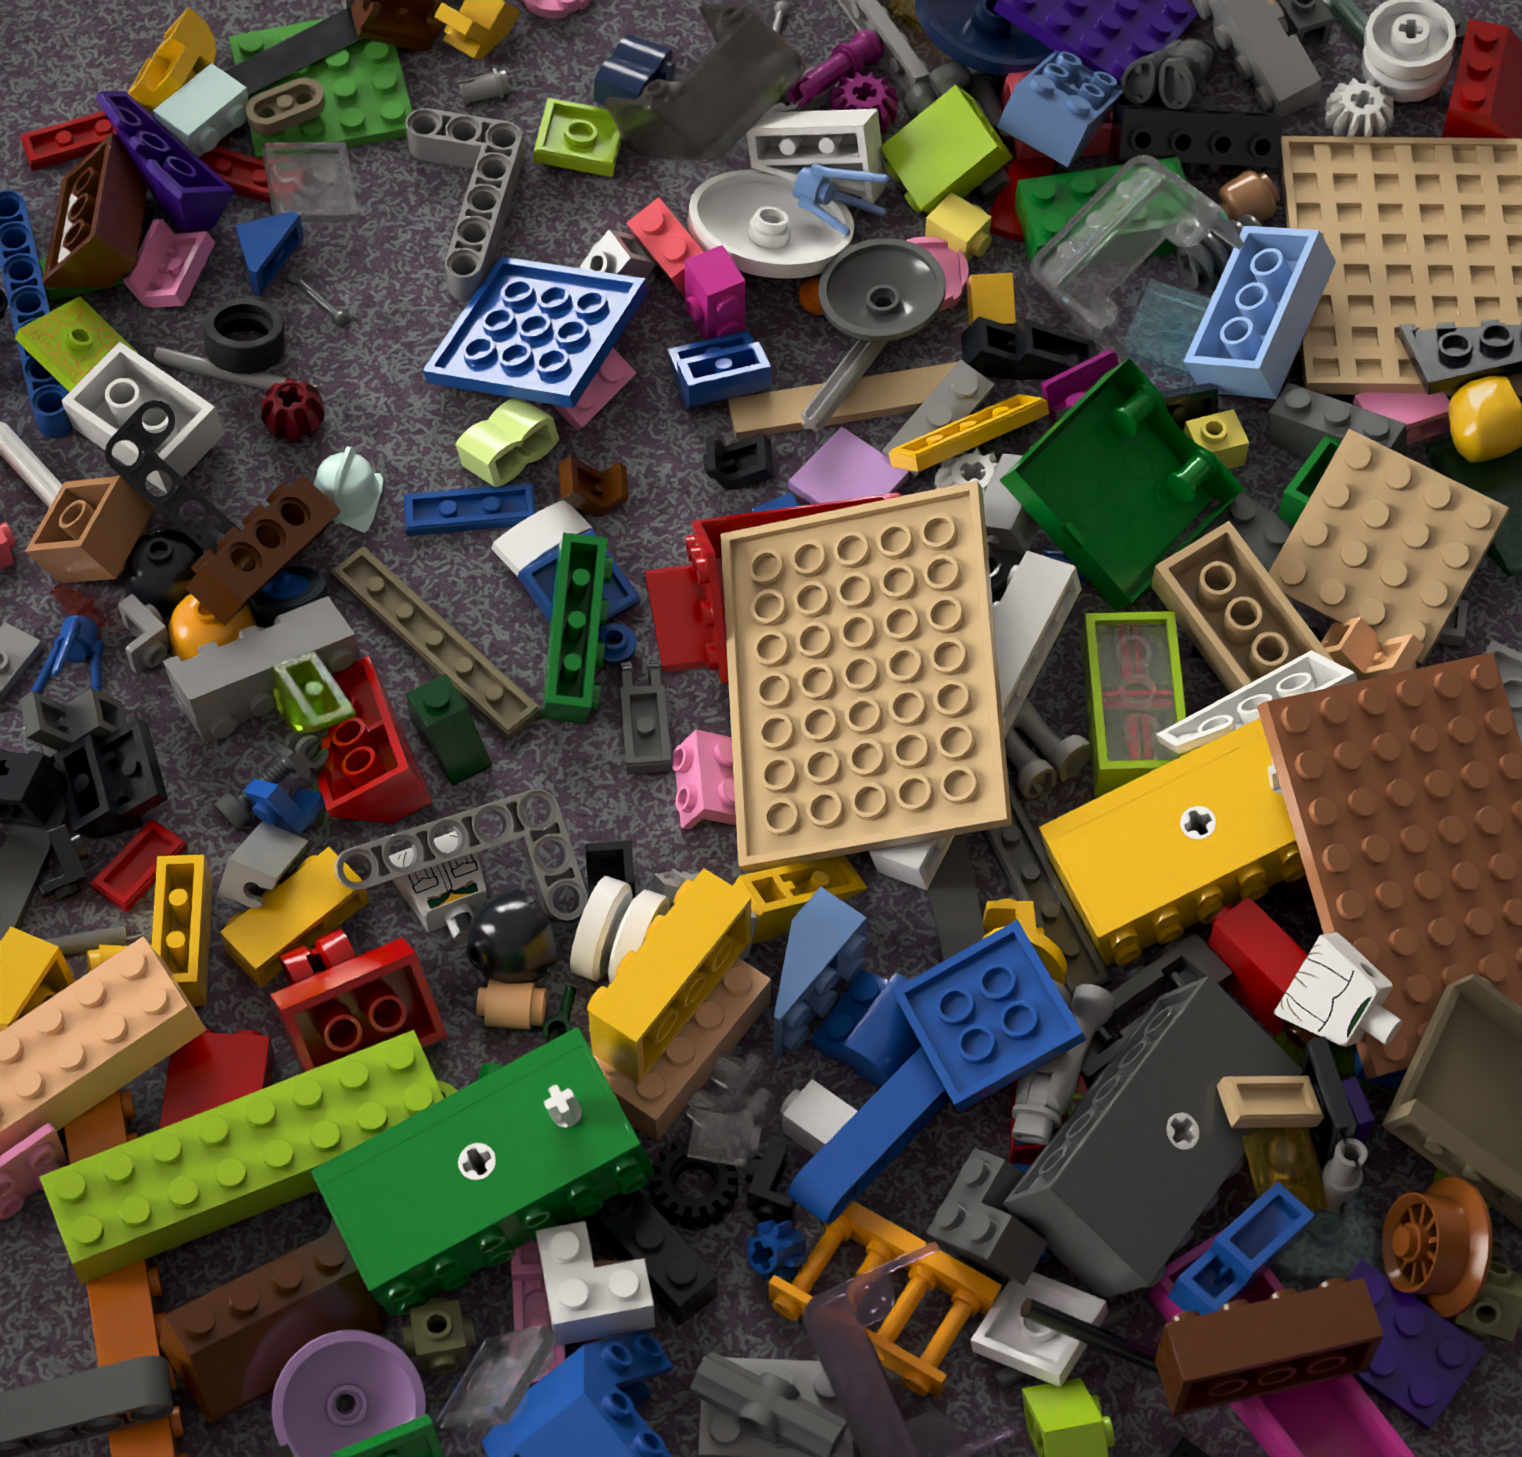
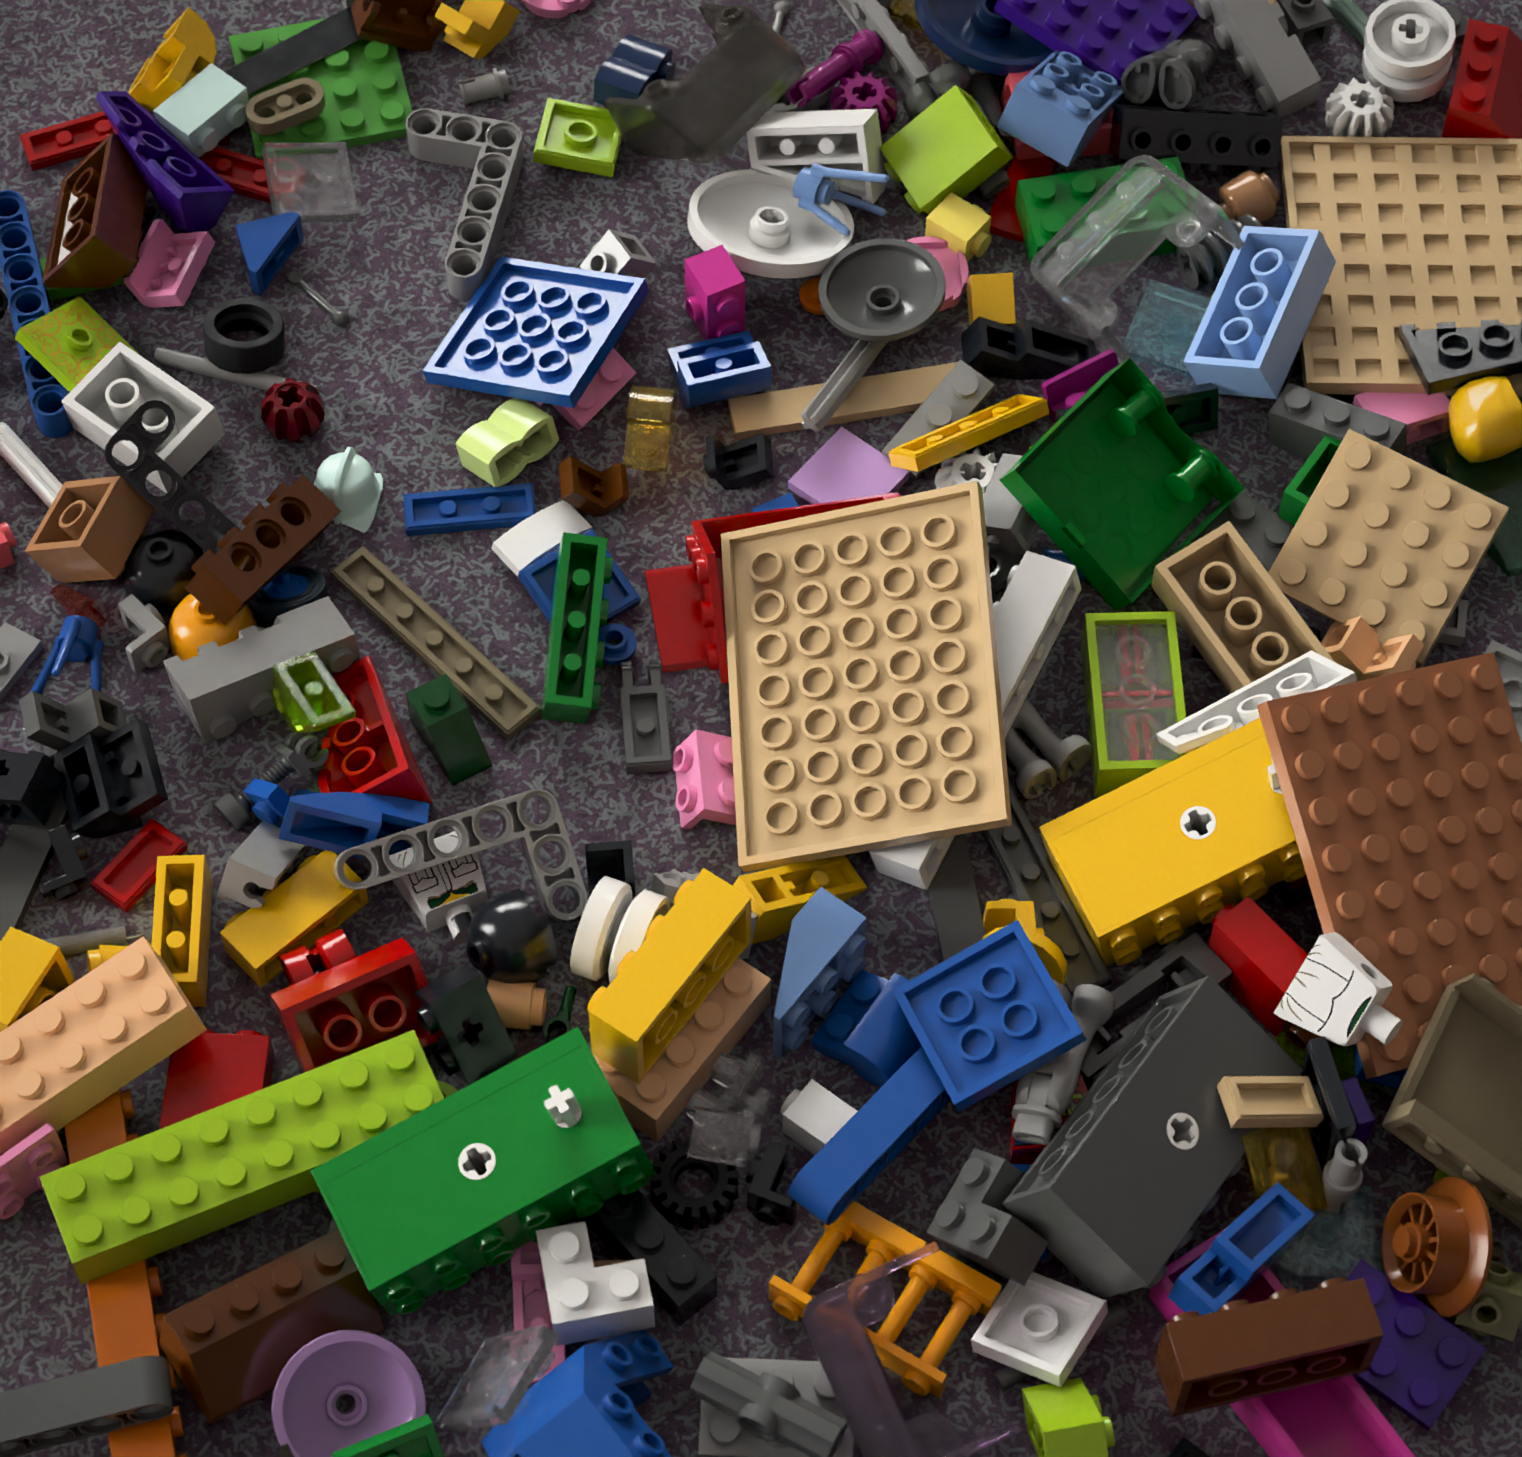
olive brick [402,1297,477,1375] -> none
coral brick [626,197,704,298] -> none
blue gear [746,1219,808,1281] -> none
black bar [1020,1298,1159,1374] -> none
light yellow brick [1183,409,1249,469] -> none
none -> blue slope [278,792,429,859]
none -> black brick [414,964,518,1085]
none -> clear yellow brick [623,385,678,472]

